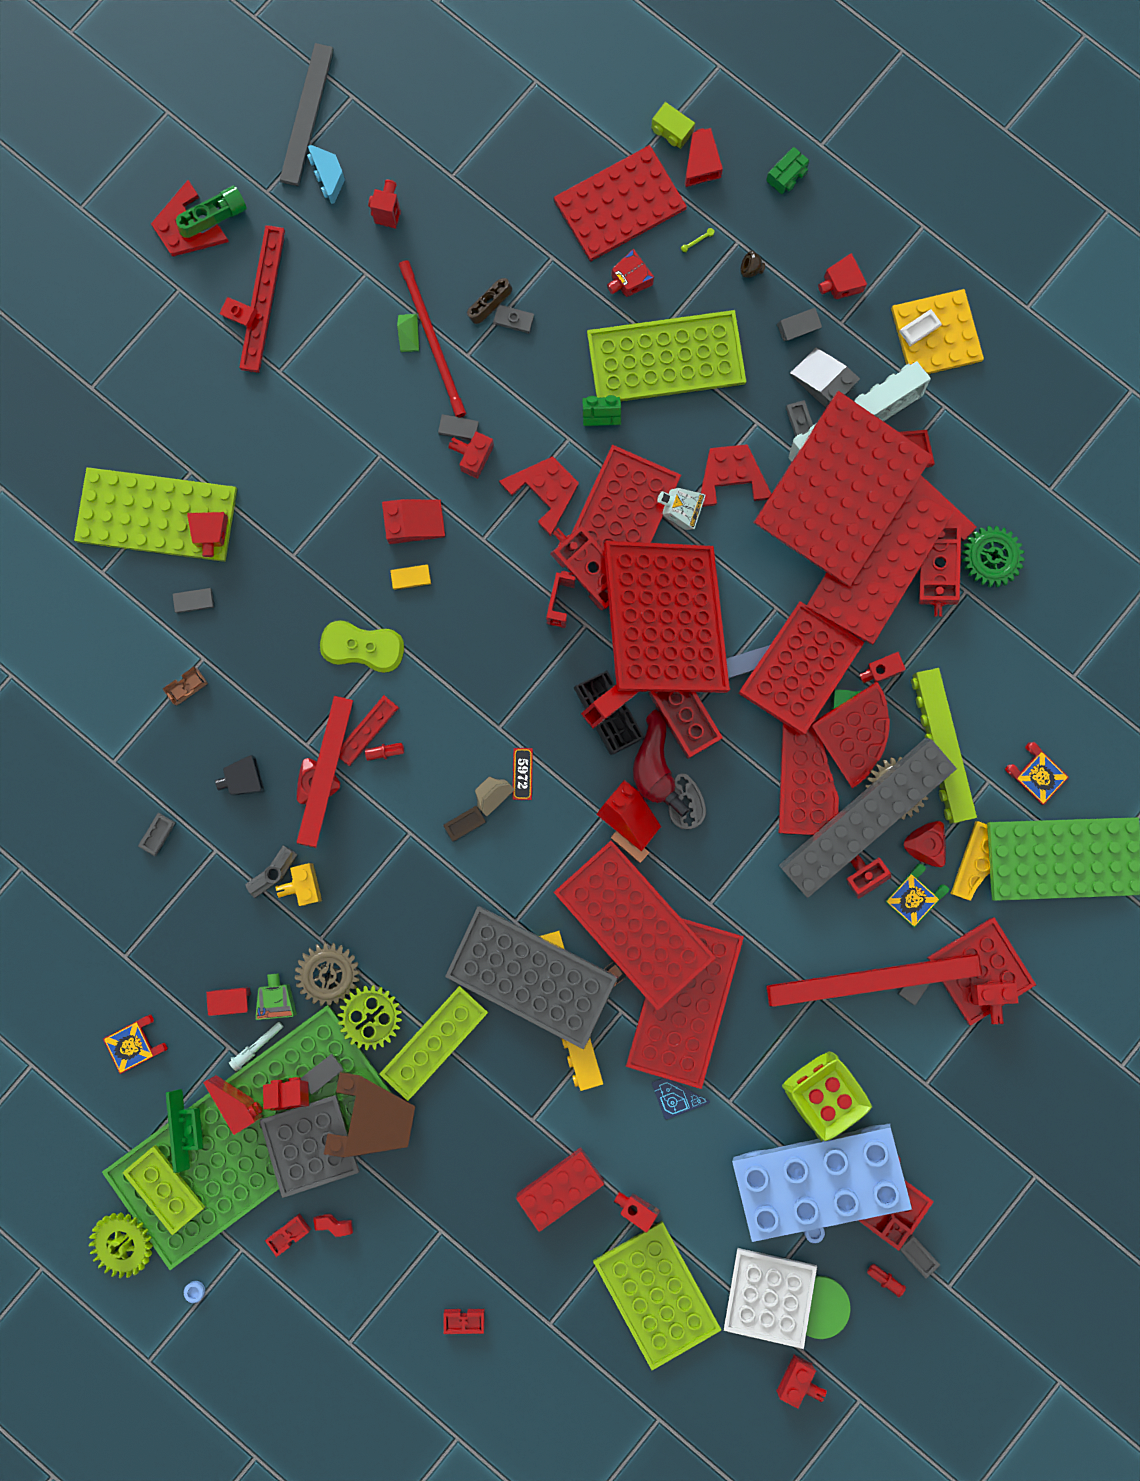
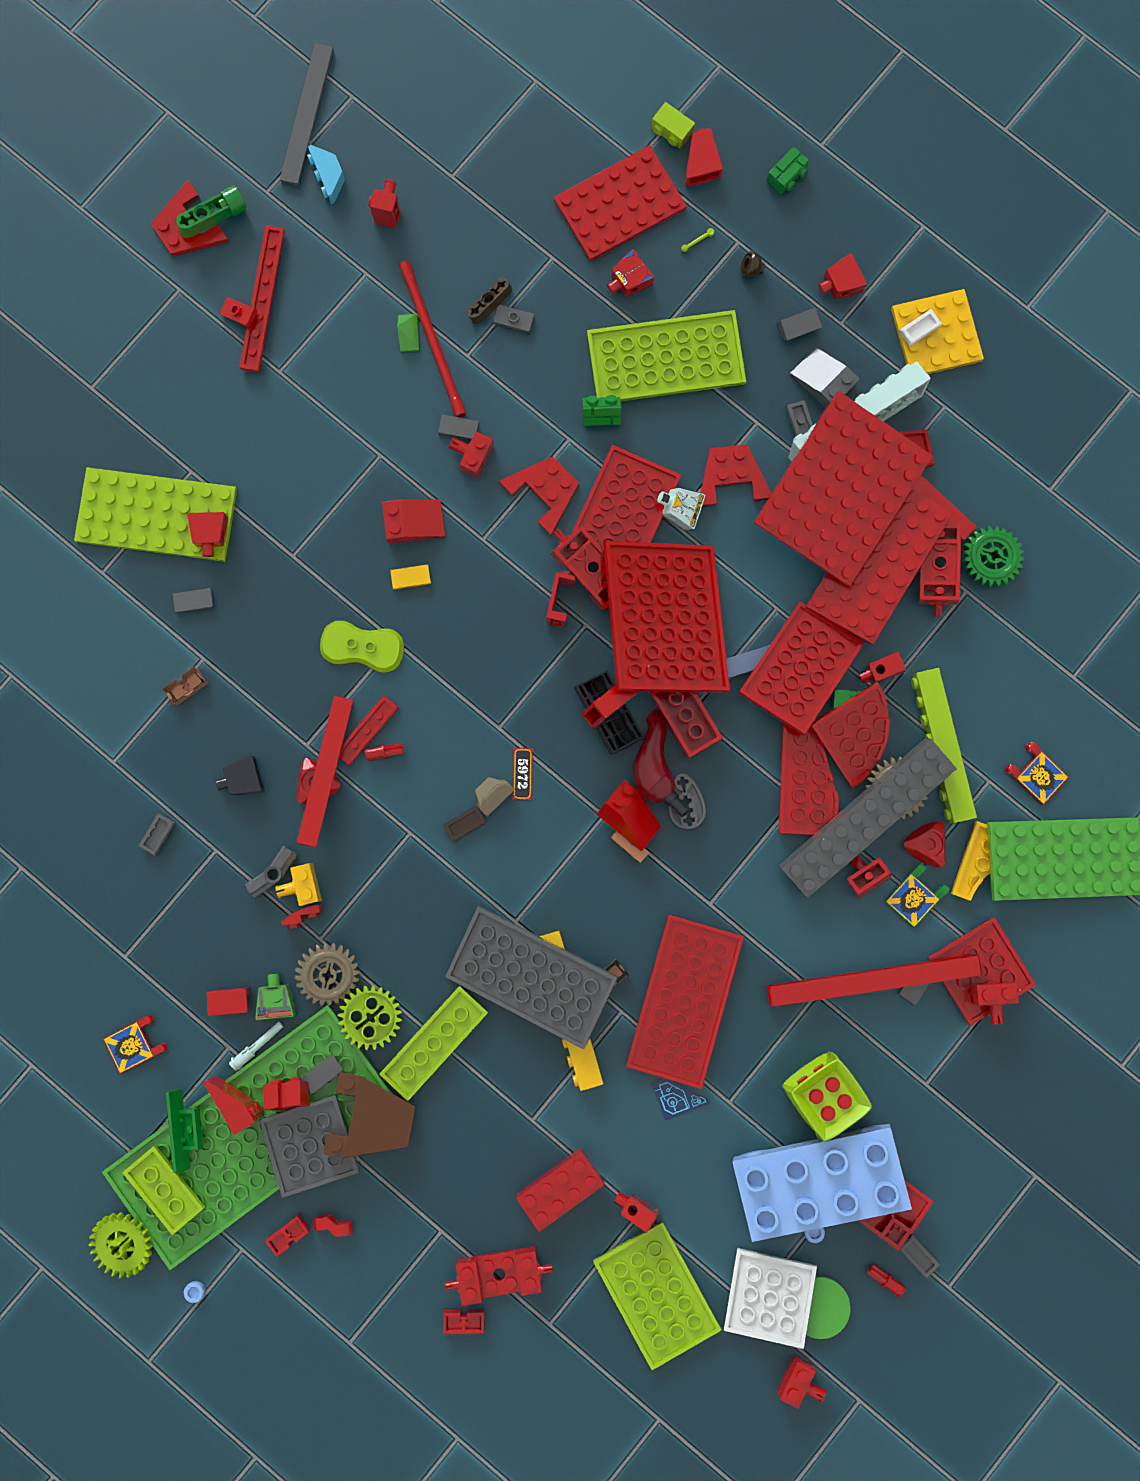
red plate [554,840,716,1011] -> none
none -> red slope [281,905,323,929]
none -> red brick [445,1246,553,1306]

